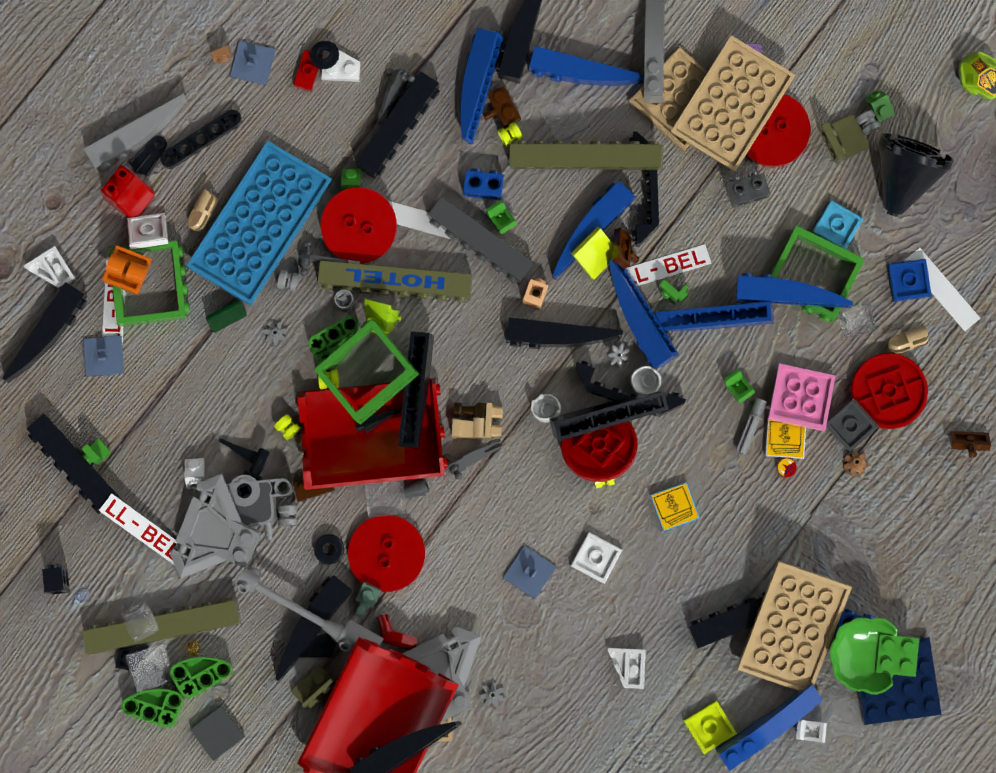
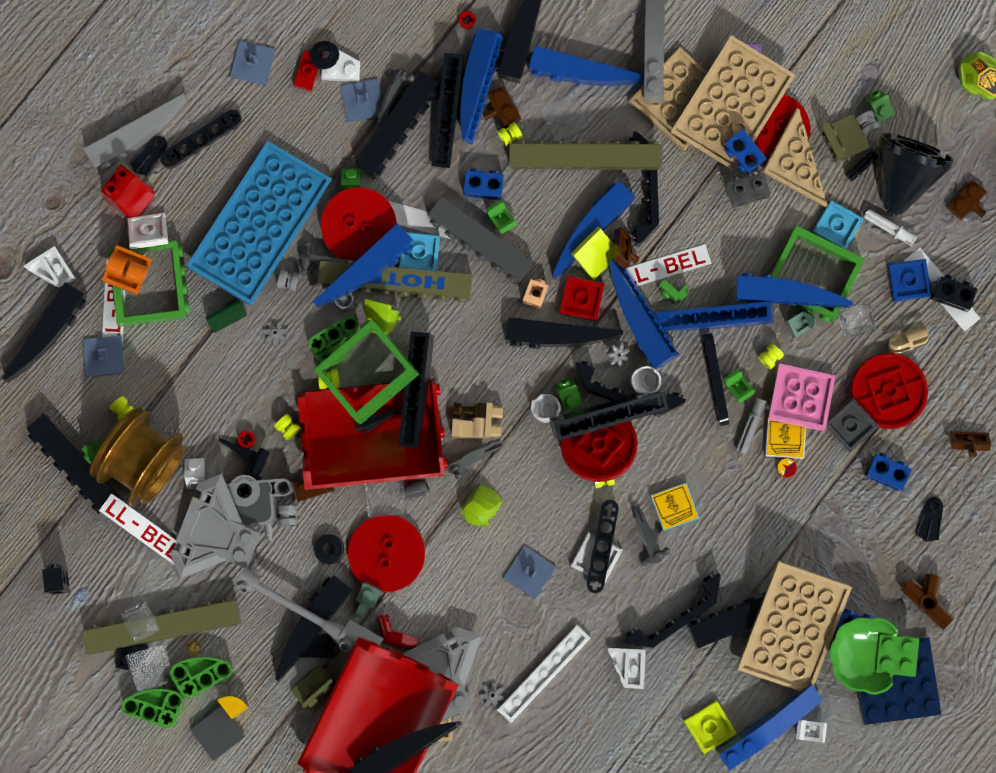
tan arm [188,189,218,231] -> none
medium nougat plate [210,45,232,64] -> none
medium nougat plant [843,451,869,476] -> none
none -> pearl gold wheel [90,407,185,506]
none -> neon yellow wheel [109,396,134,420]
none -> yellow brick [217,696,248,719]
none -> red bush [238,431,256,449]
none -> blue slope [313,223,414,307]
none -> sand blue piece [341,79,385,122]
none -> medium azure tile [398,232,440,271]
none -> black slope [431,53,464,168]
none -> red bush [459,11,476,29]
none -> lime helmet [460,484,503,527]
none -> white tile [497,625,590,723]
none -> bright green bracket [554,378,583,412]
none -> red plate [560,276,605,322]
none -> black beam [586,500,619,594]
none -> black slope [623,572,721,649]
none -> dark grey piece [631,506,671,566]
none -> black beam [702,333,729,426]
none -> blue brick [724,129,767,175]
none -> neon yellow wheel [757,343,784,370]
none -> tan tile [761,108,828,208]
none -> sand green plate [785,311,816,338]
none -> black axle [846,151,878,181]
none -> white axle [864,209,918,247]
none -> blue brick [865,453,912,492]
none -> reddish brown piece [900,573,955,630]
none -> black piece [915,497,943,542]
none -> black brick [931,275,977,312]
none -> reddish brown plate [947,180,987,221]

